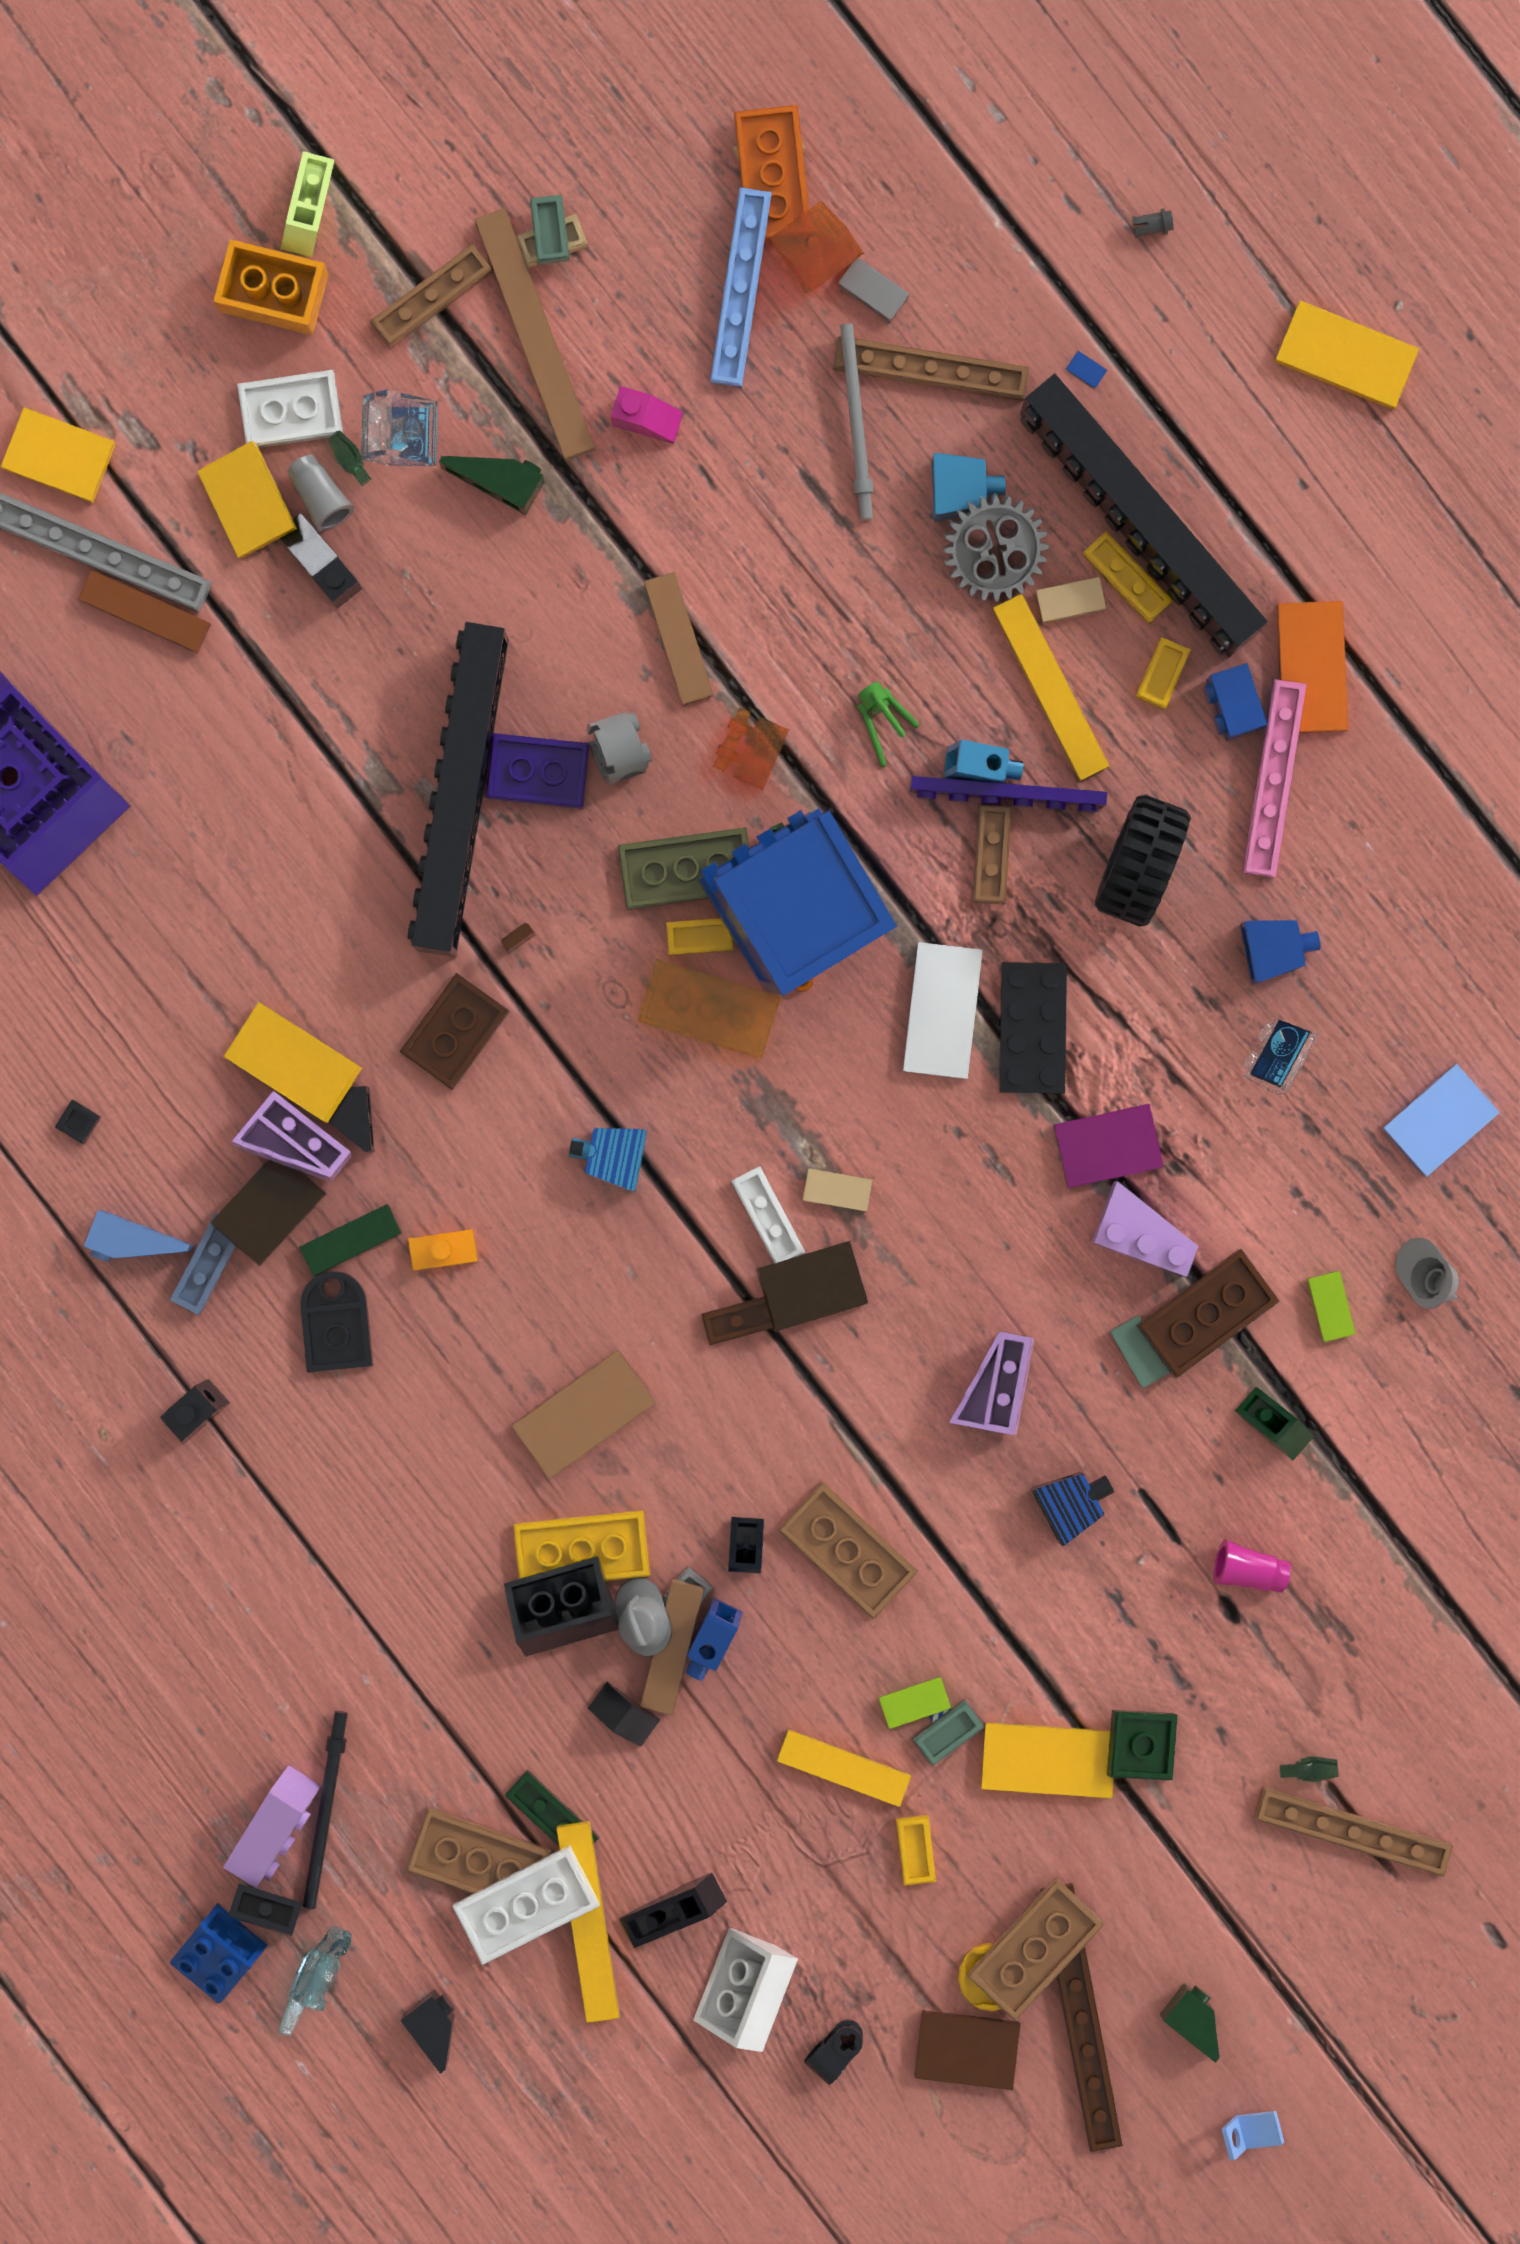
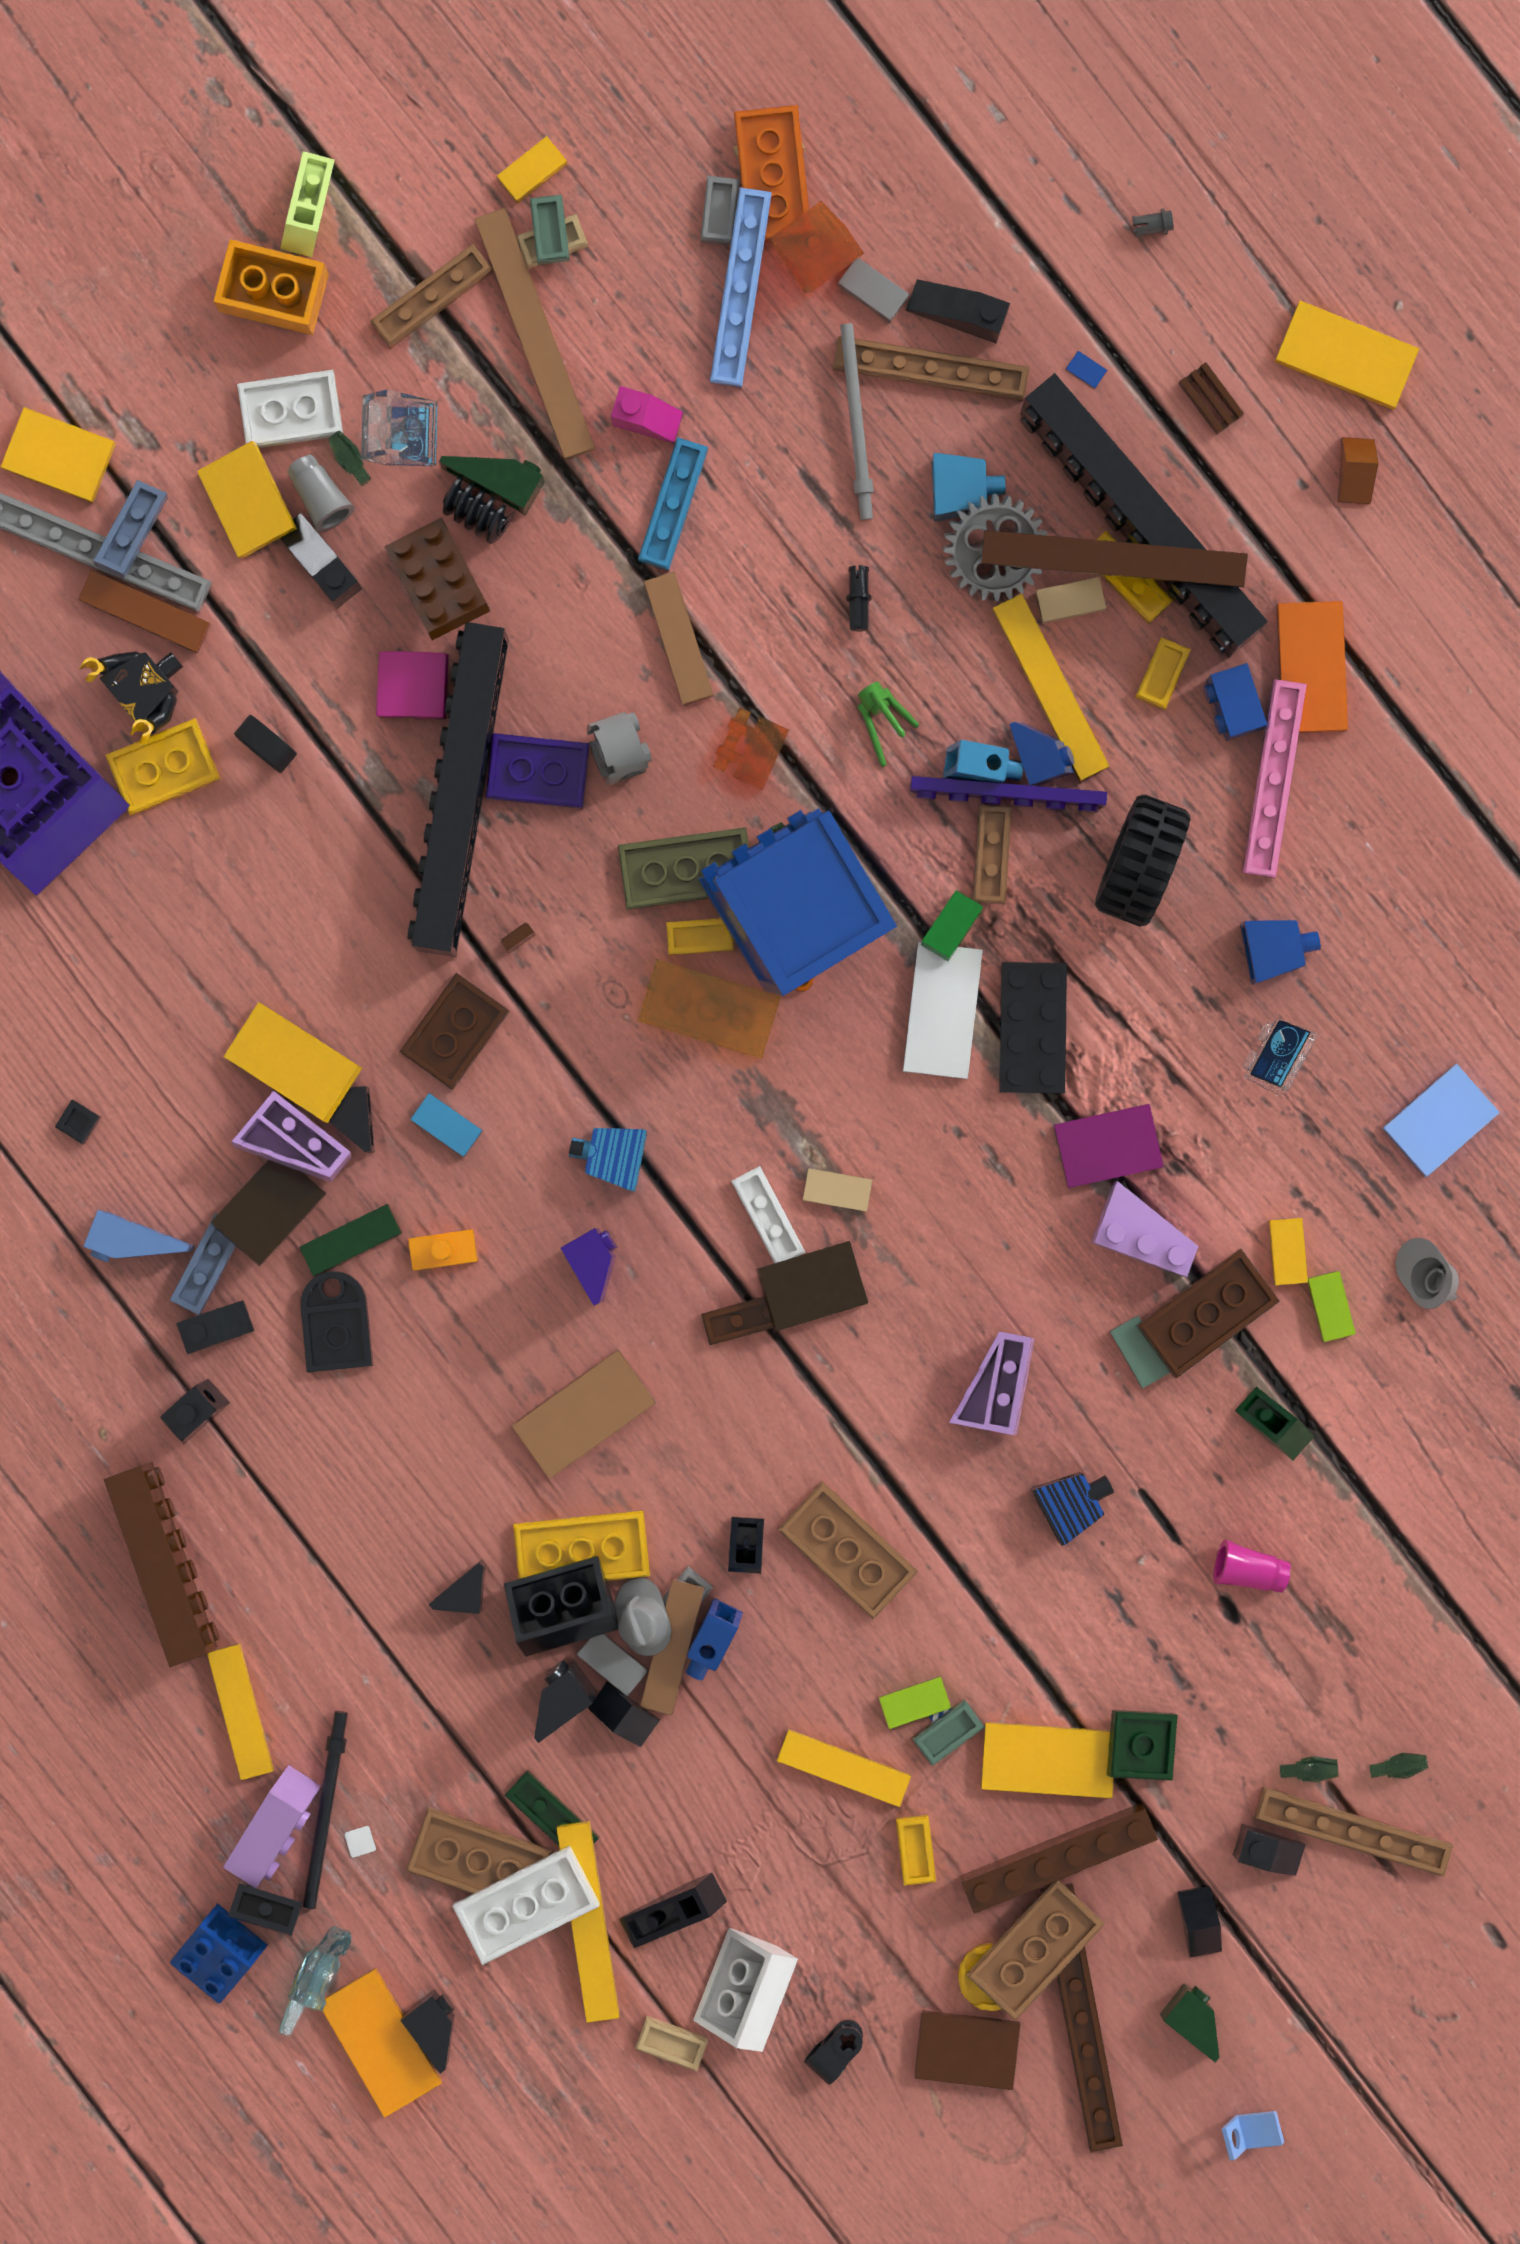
none -> black torso [79,651,183,744]
none -> sand blue plate [94,480,168,579]
none -> reddish brown brick [104,1462,219,1667]
none -> yellow tile [105,718,221,816]
none -> black slope [176,1300,255,1354]
none -> yellow tile [207,1643,274,1780]
none -> black tyre [234,715,297,773]
none -> light orange tile [318,1968,442,2118]
none -> white sticker [344,1826,376,1858]
none -> dark pink slope [376,651,449,720]
none -> reddish brown plate [384,517,490,640]
none -> dark azure tile [410,1093,483,1157]
none -> black slope [429,1560,486,1614]
none -> black piece [443,476,515,544]
none -> yellow tile [497,136,567,204]
none -> black slope [534,1659,597,1743]
none -> dark purple slope [561,1228,617,1306]
none -> light grey tile [577,1634,648,1696]
none -> tan tile [635,2016,708,2071]
none -> dark azure tile [638,437,708,571]
none -> light grey tile [701,176,740,245]
none -> black axle [846,565,872,632]
none -> black slope [906,279,1010,344]
none -> green tile [921,890,983,962]
none -> reddish brown brick [959,1803,1158,1914]
none -> reddish brown tile [981,530,1248,588]
none -> blue slope [1009,722,1074,786]
none -> black slope [1177,1885,1222,1957]
none -> reddish brown tile [1179,362,1244,435]
none -> black slope [1233,1824,1306,1876]
none -> yellow tile [1268,1218,1308,1285]
none -> dark orange slope [1338,437,1379,504]
none -> clear green piece [1369,1752,1429,1779]

